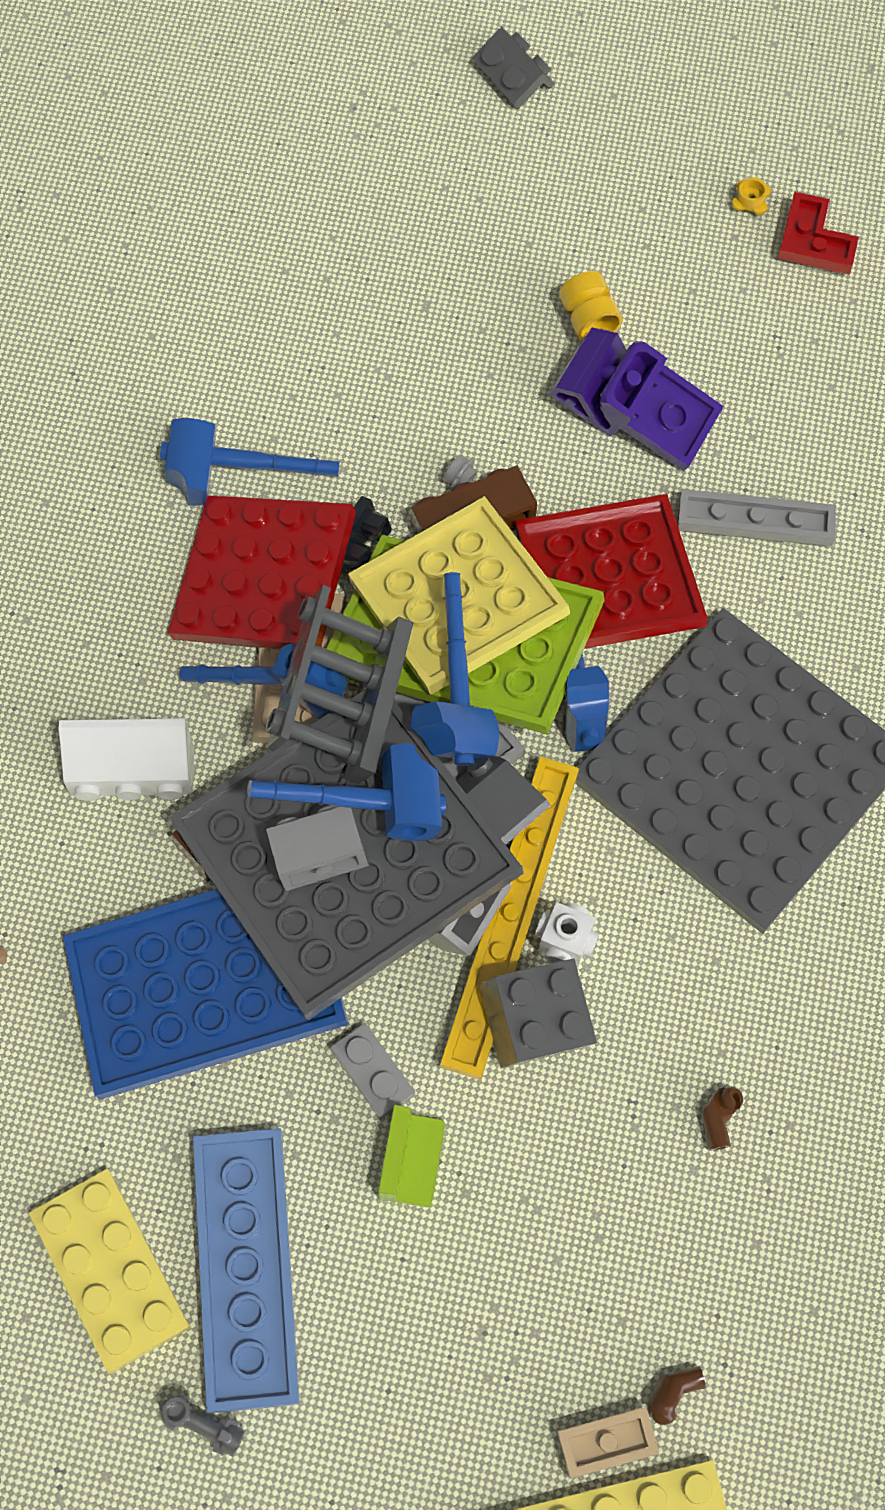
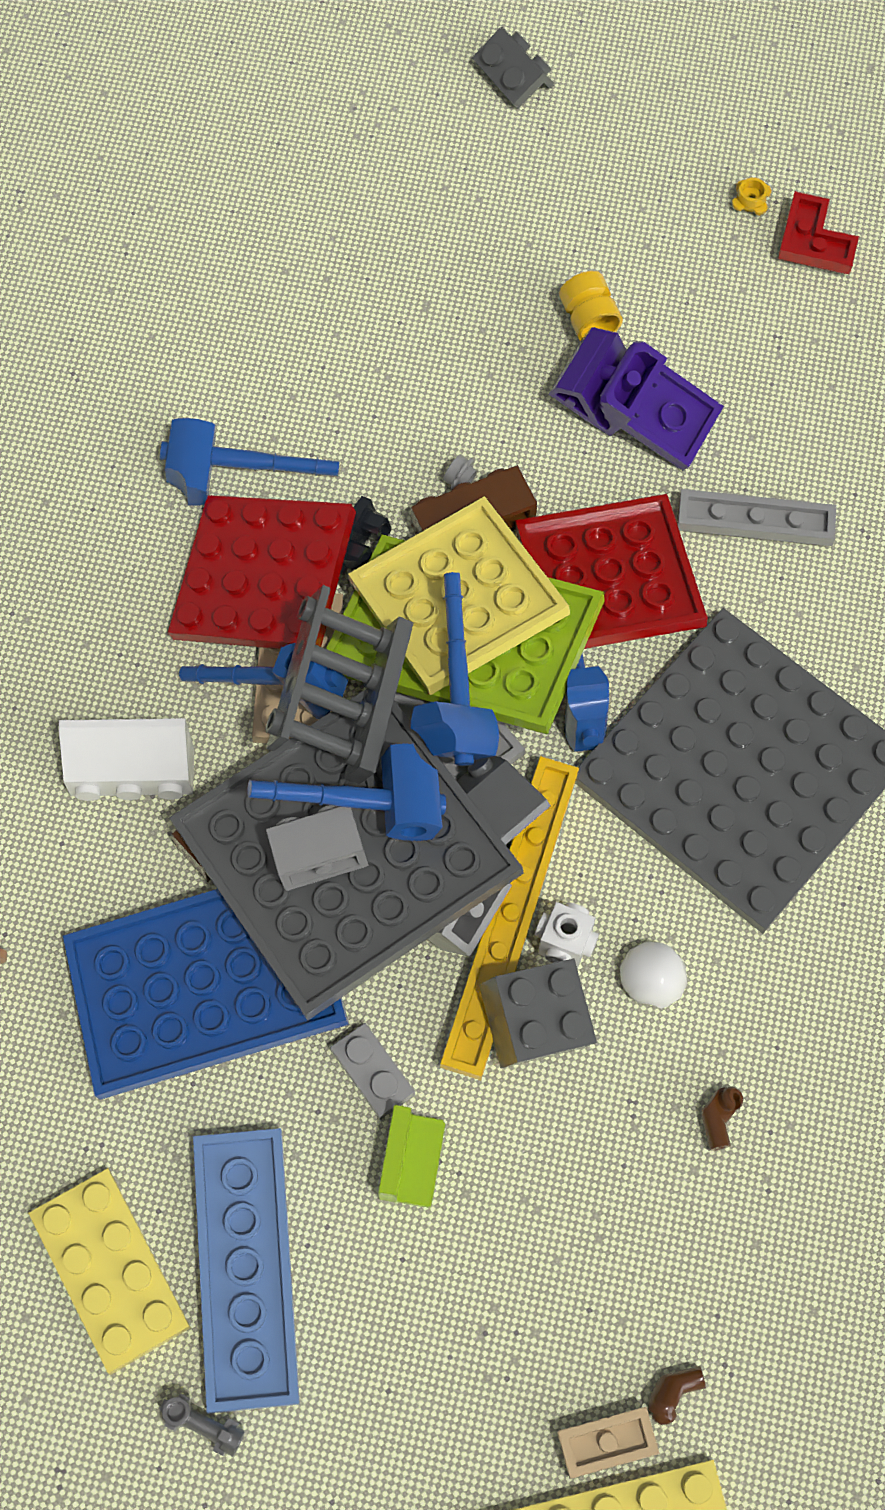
none -> white hair [620,941,687,1009]

